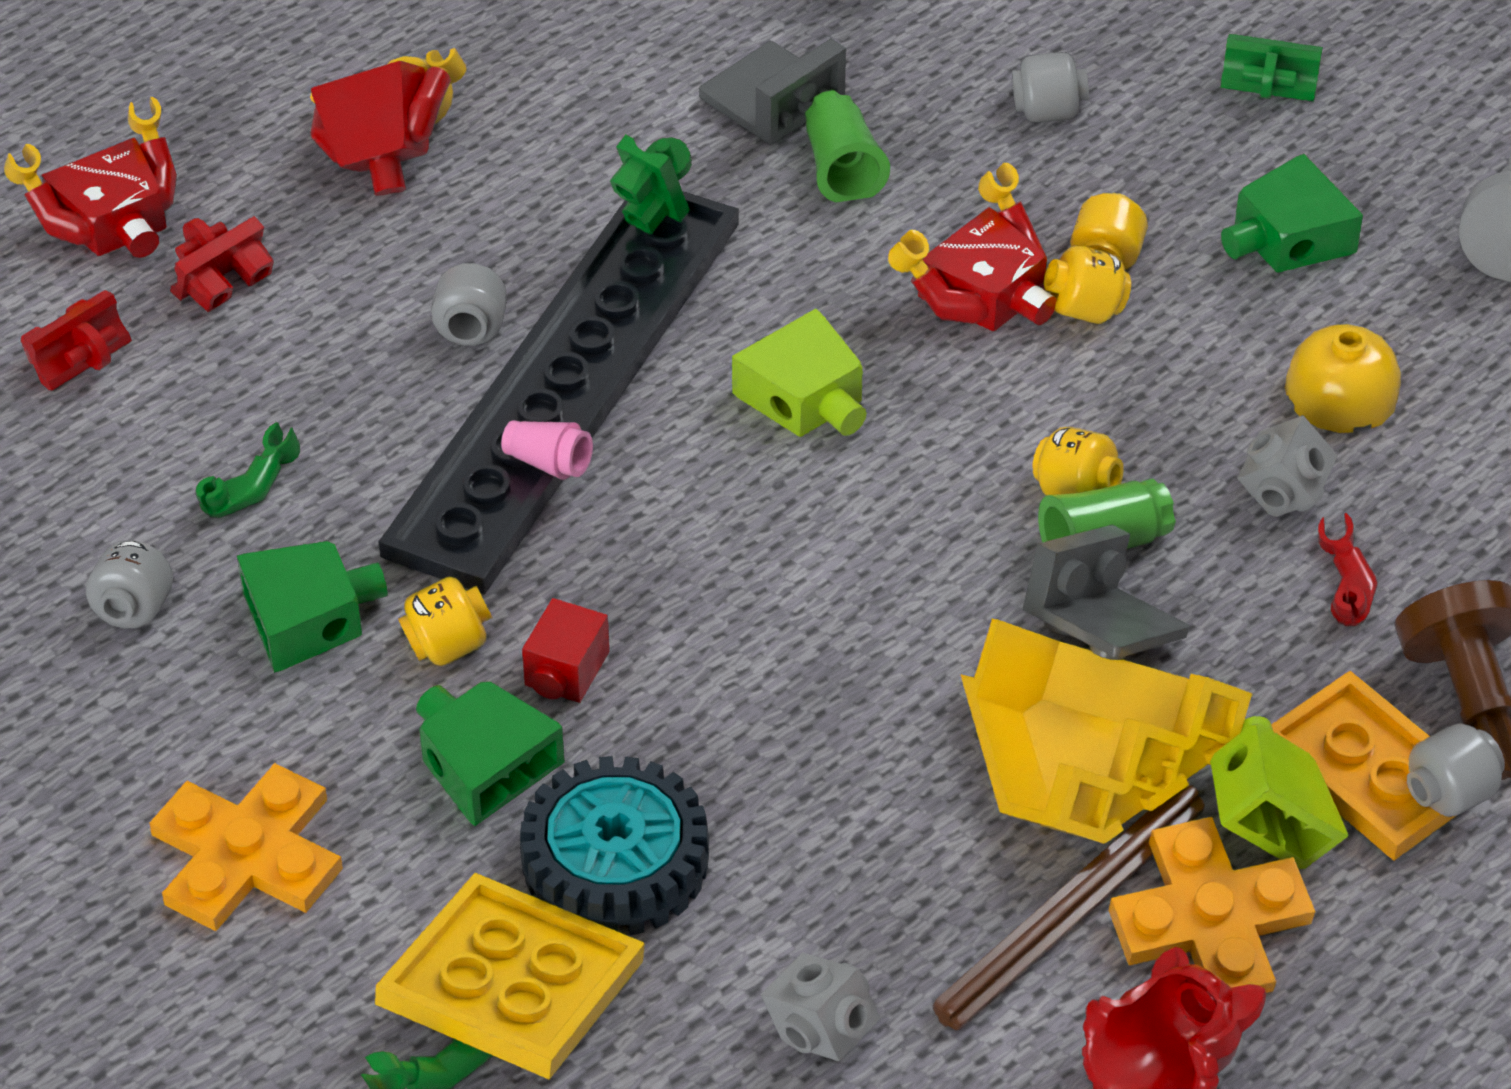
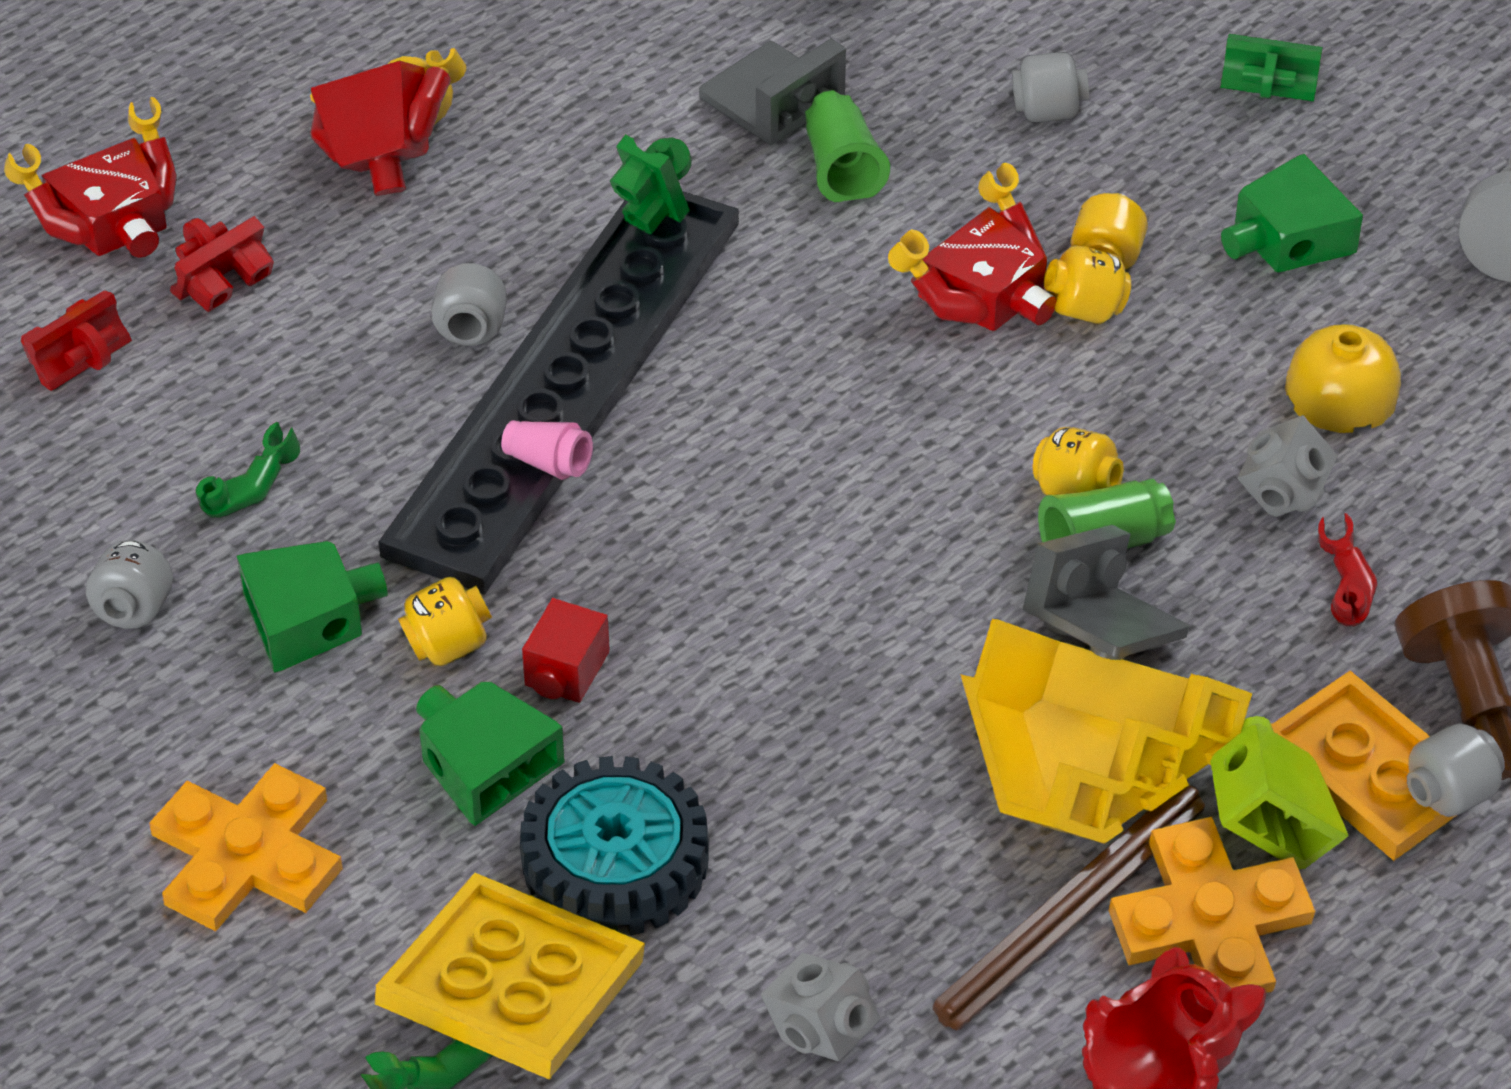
lime torso [732,308,867,437] -> none

